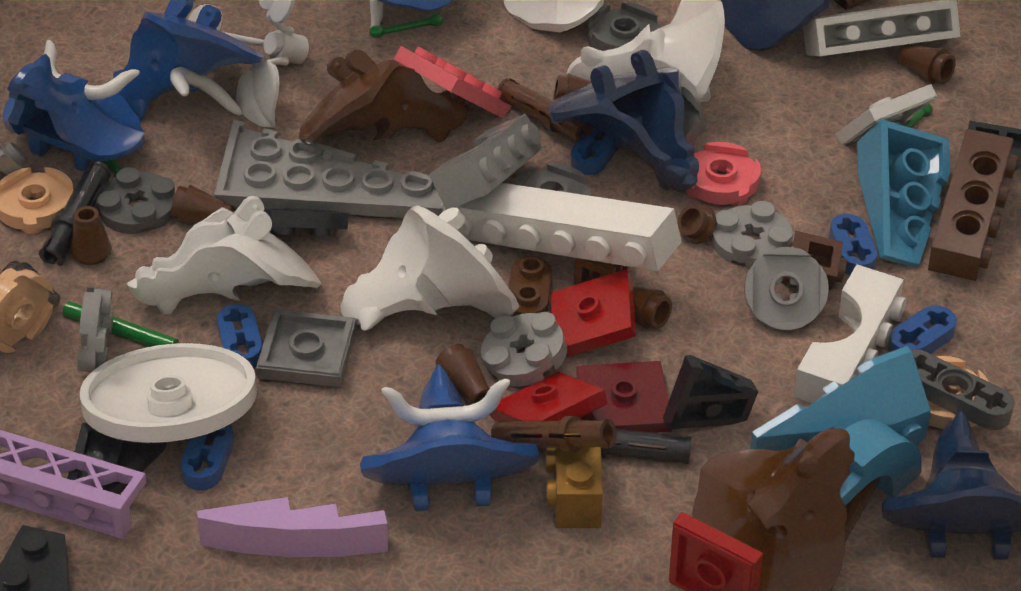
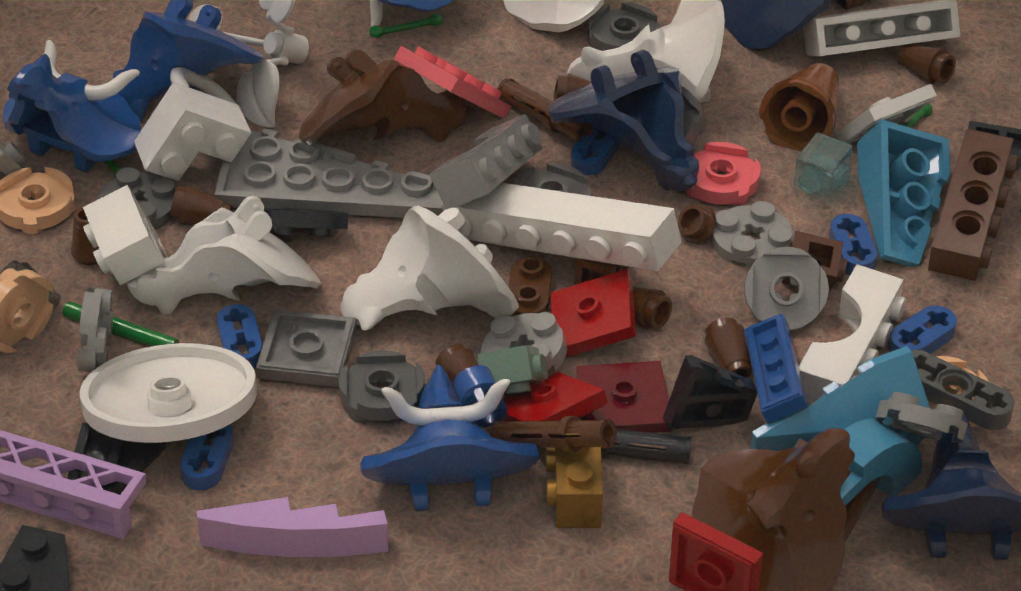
black pin [39,161,111,266] -> none
none -> white brick [83,185,168,285]
none -> white brick [134,82,251,181]
none -> dark grey plate [338,350,425,422]
none -> blue beam [454,365,507,428]
none -> sand green brick [477,345,548,398]
none -> reddish brown cone [704,317,752,378]
none -> blue tile [745,313,808,424]
none -> dark orange cone [759,63,839,152]
none -> clear light blue brick [793,132,853,199]
none -> light grey plate [875,392,968,443]

